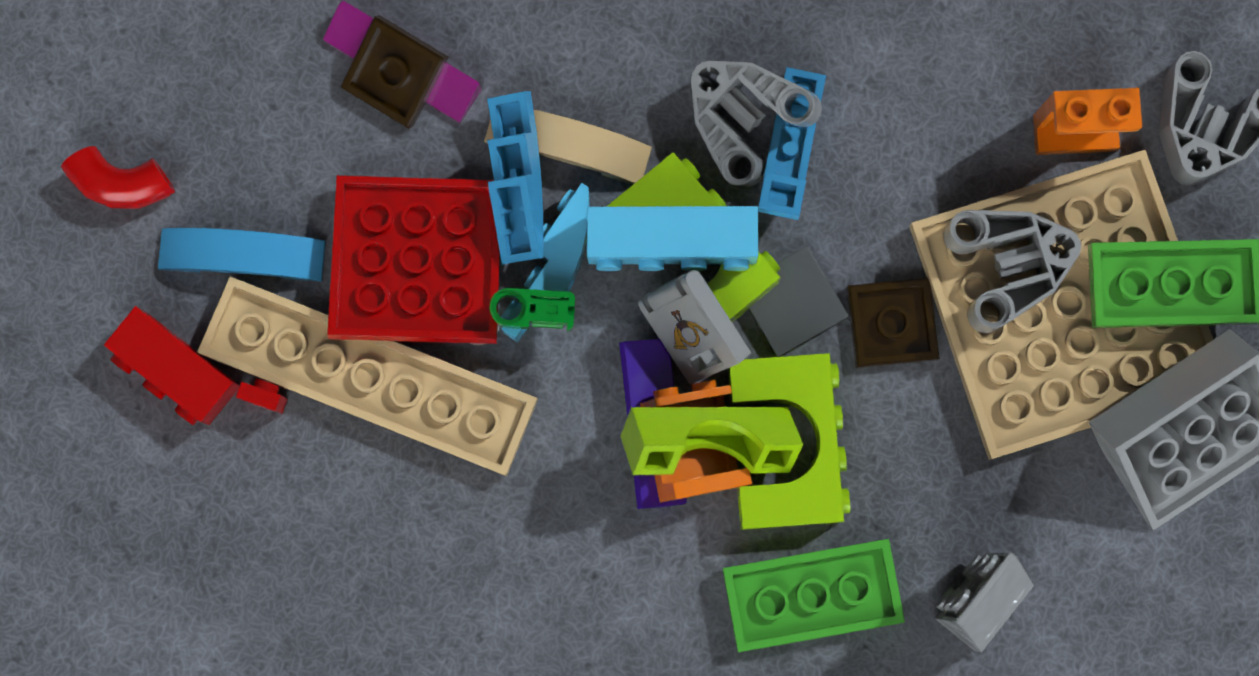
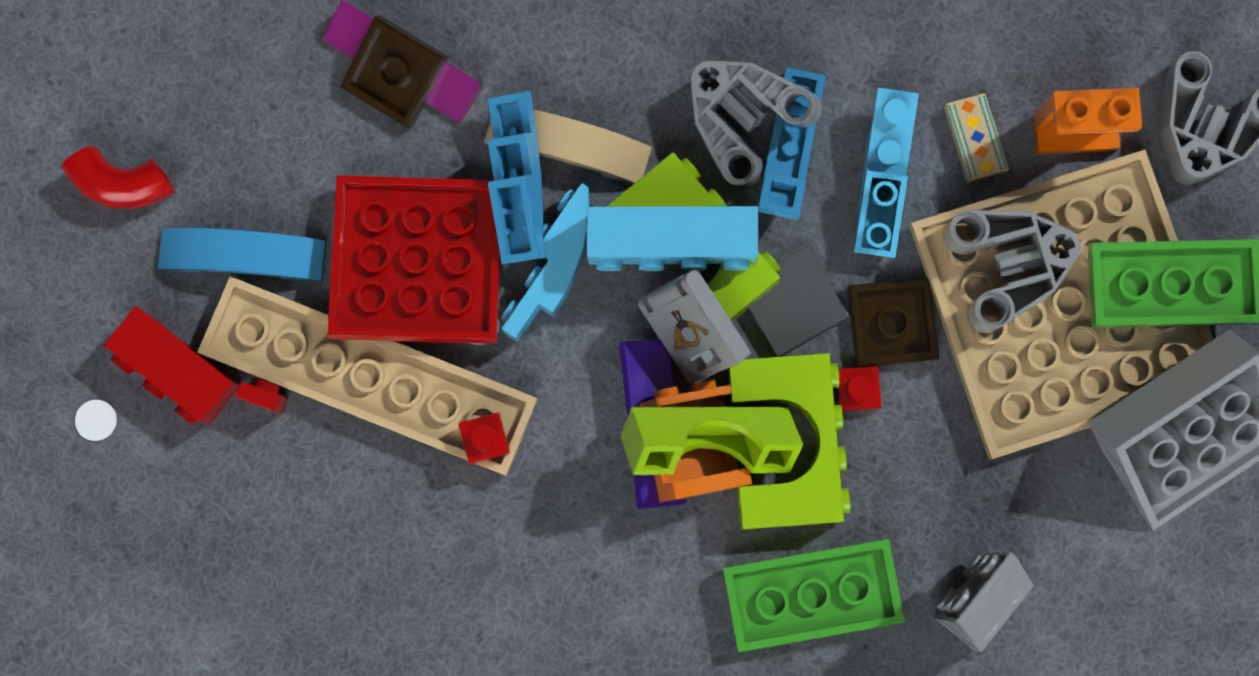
green piece [490,288,575,332] -> none
none -> white piece [75,400,117,441]
none -> red plate [458,412,511,465]
none -> red plate [837,366,882,412]
none -> medium azure slope [854,88,919,258]
none -> tan tile [944,93,1009,184]

